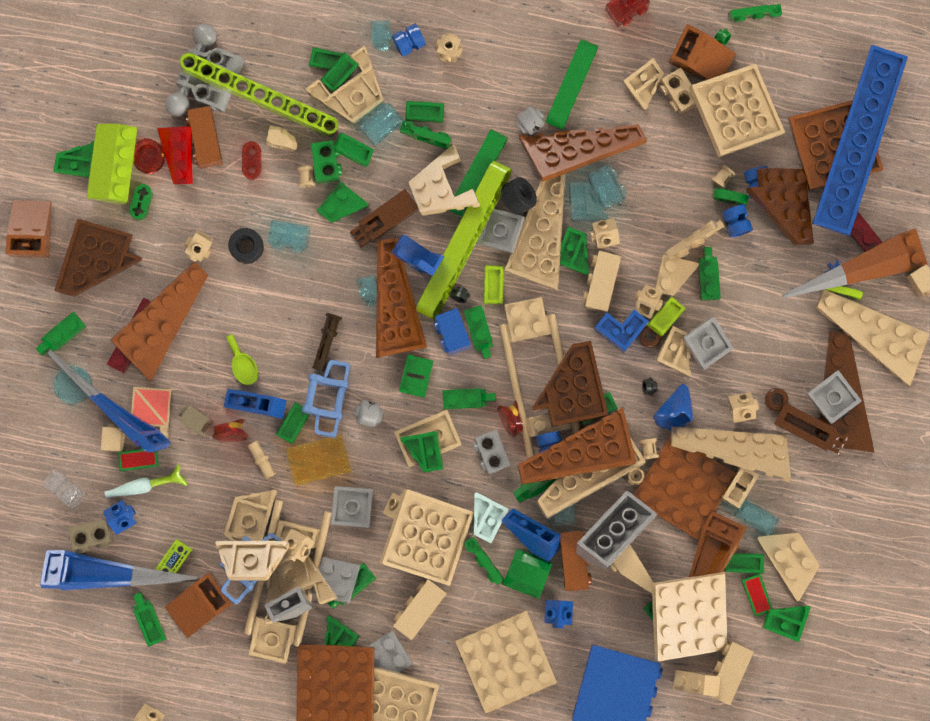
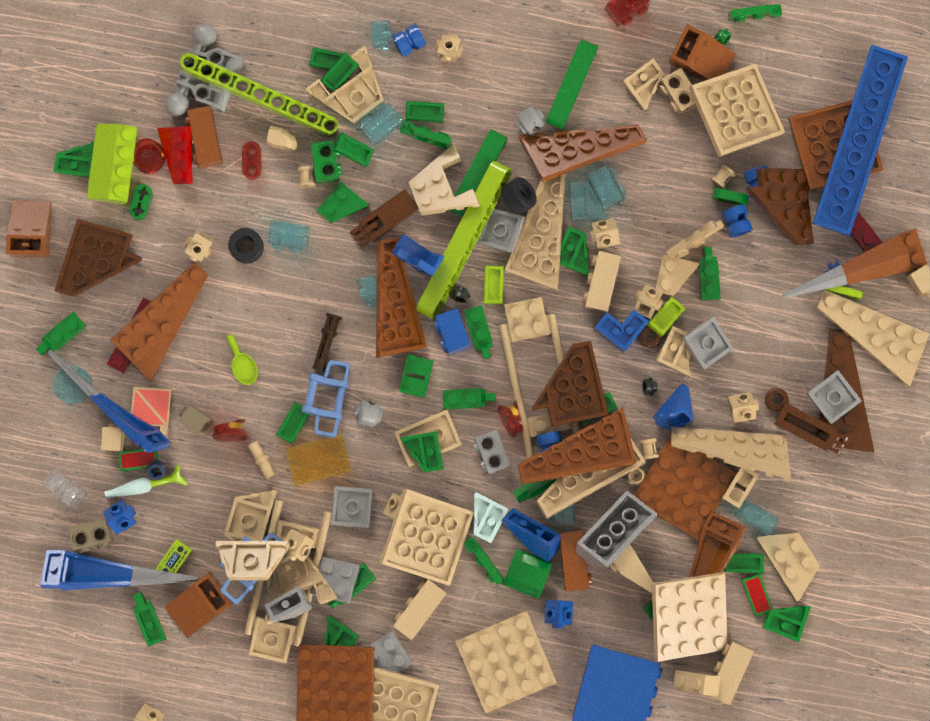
blue slope [224,389,287,419] -> none
none -> dark blue bush [147,460,166,480]

